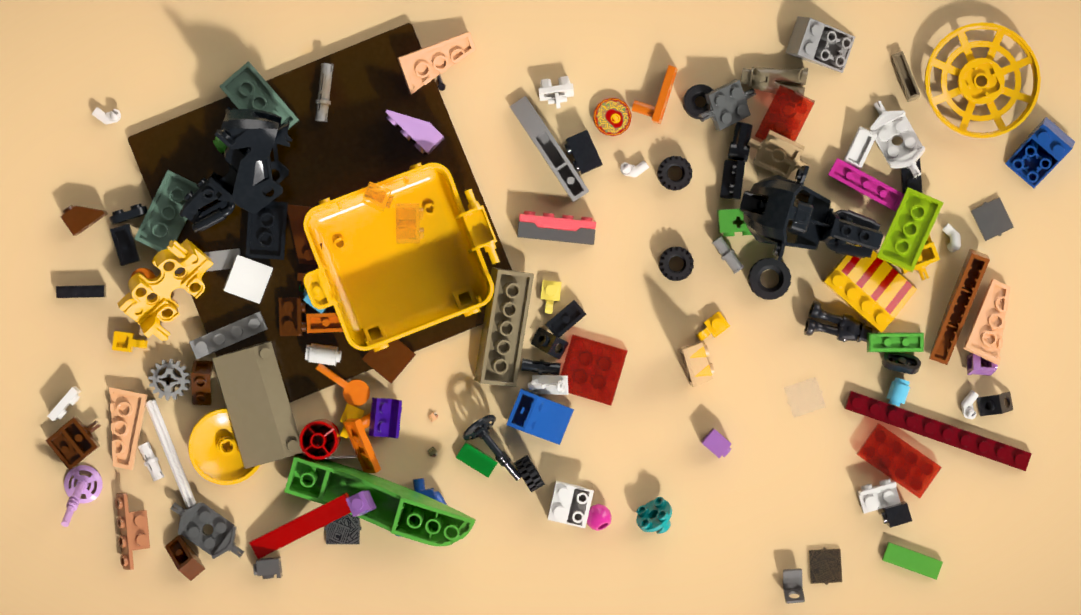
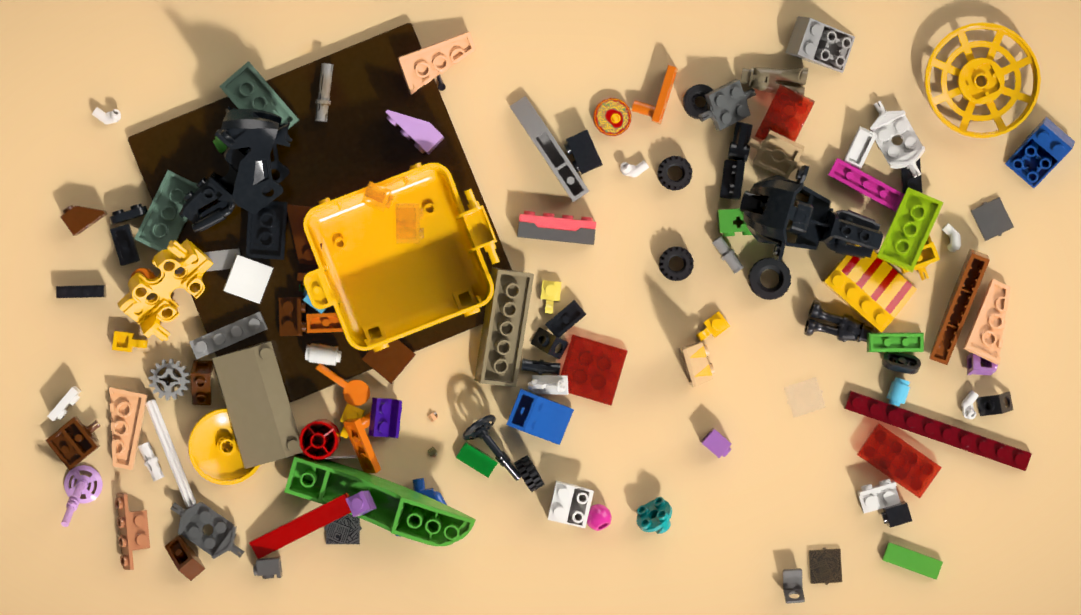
white hips [538,76,574,109] -> none
dark tan piece [891,51,920,102] -> none

